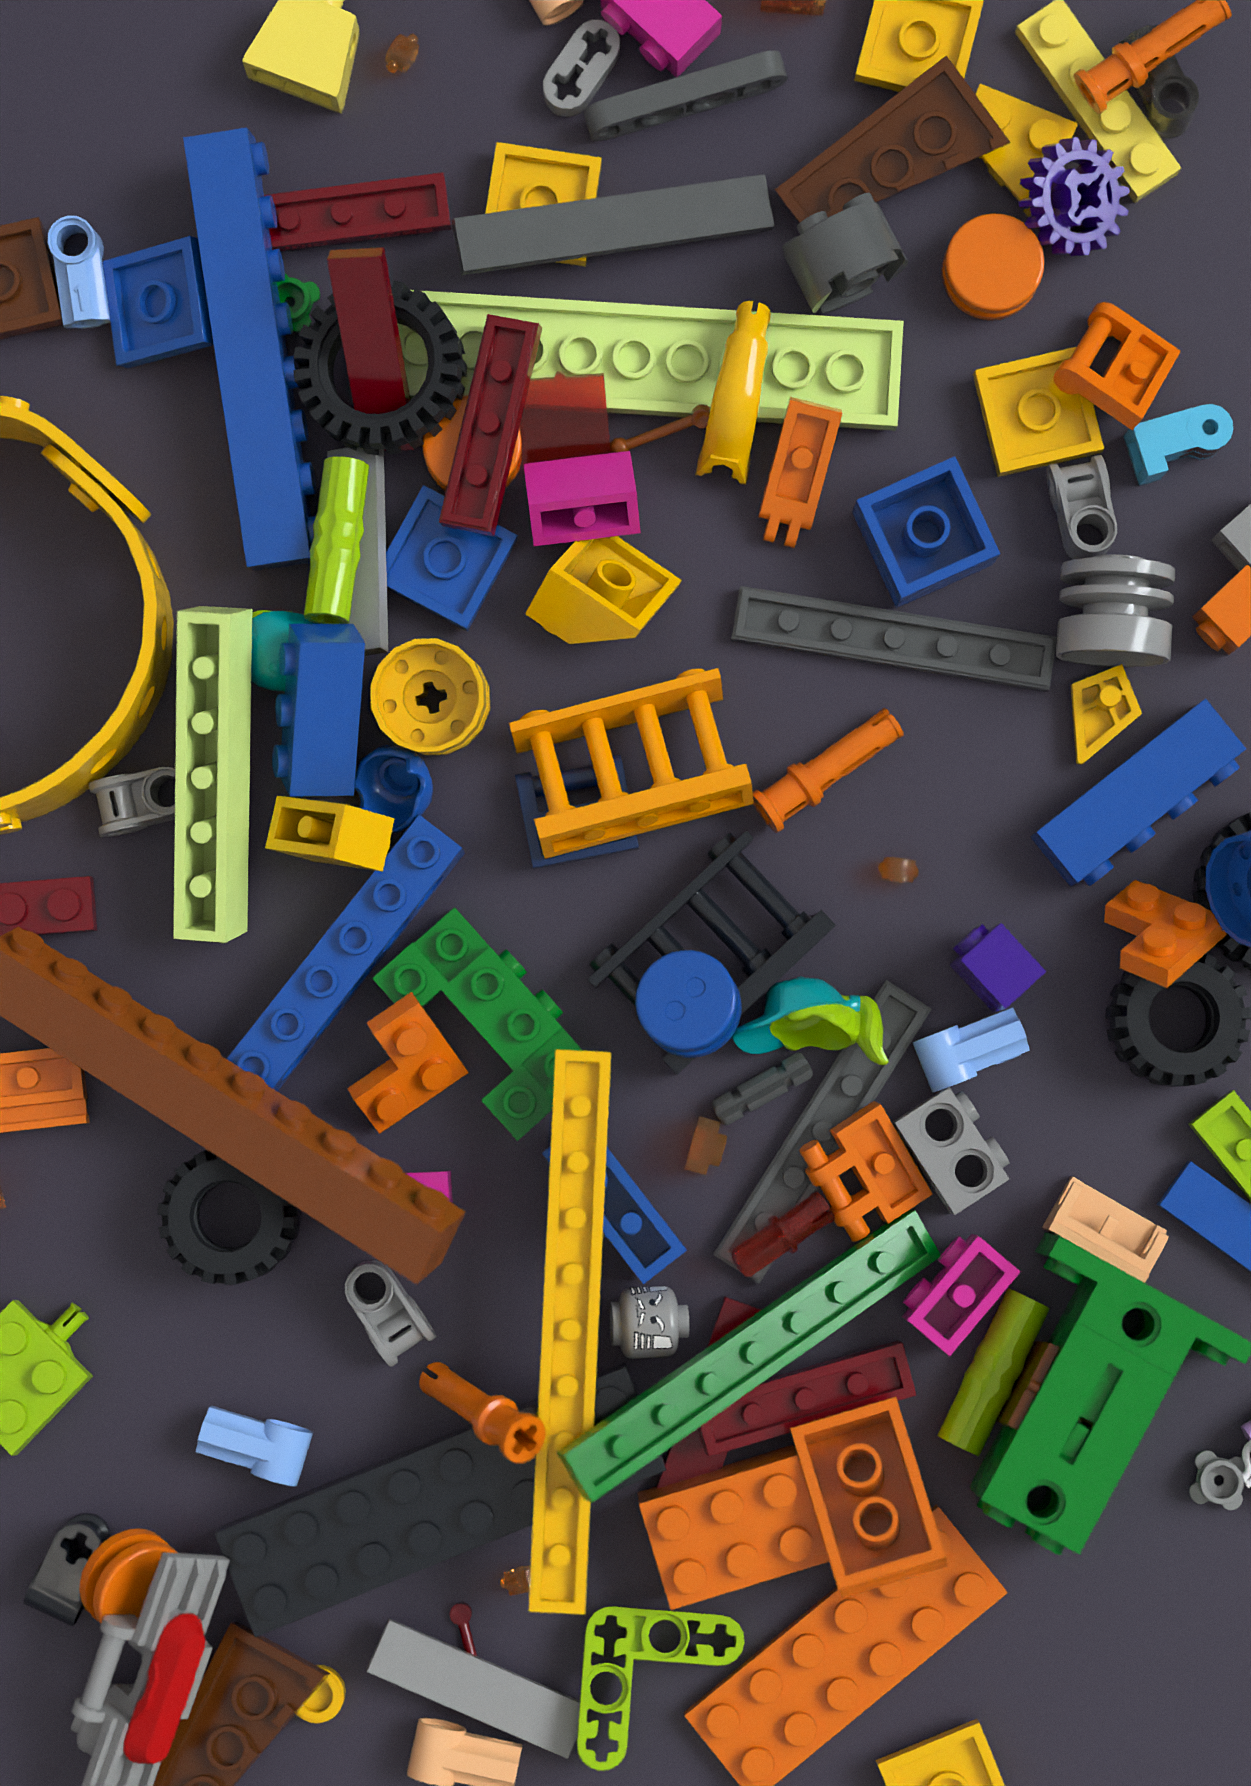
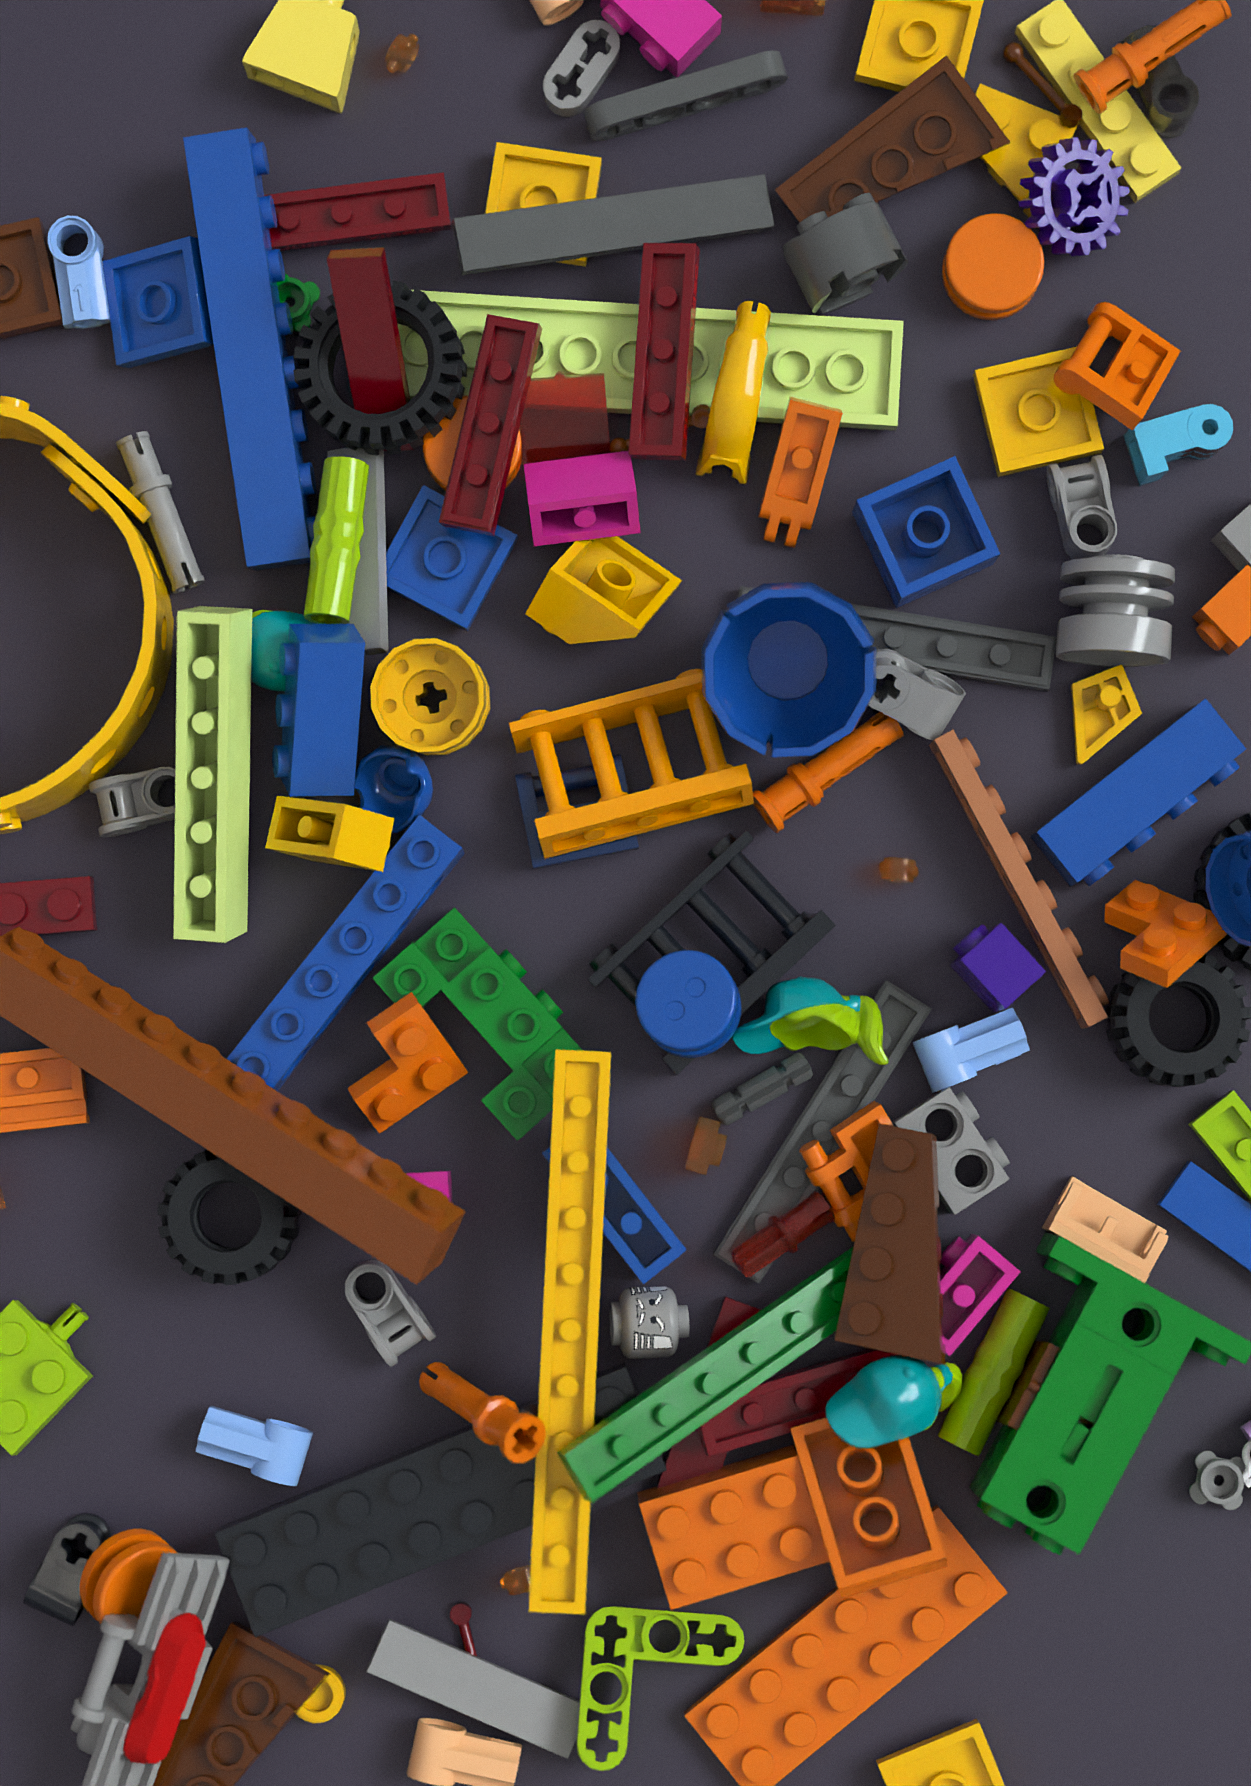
none -> light grey pin [116,431,205,593]
none -> dark red plate [629,243,700,461]
none -> blue plate [701,582,876,757]
none -> teal hair [825,1355,962,1448]
none -> reddish brown wing [834,1124,946,1365]
none -> light grey piece [868,649,966,740]
none -> nougat plate [929,730,1109,1029]
none -> reddish brown hinge [1003,42,1083,128]

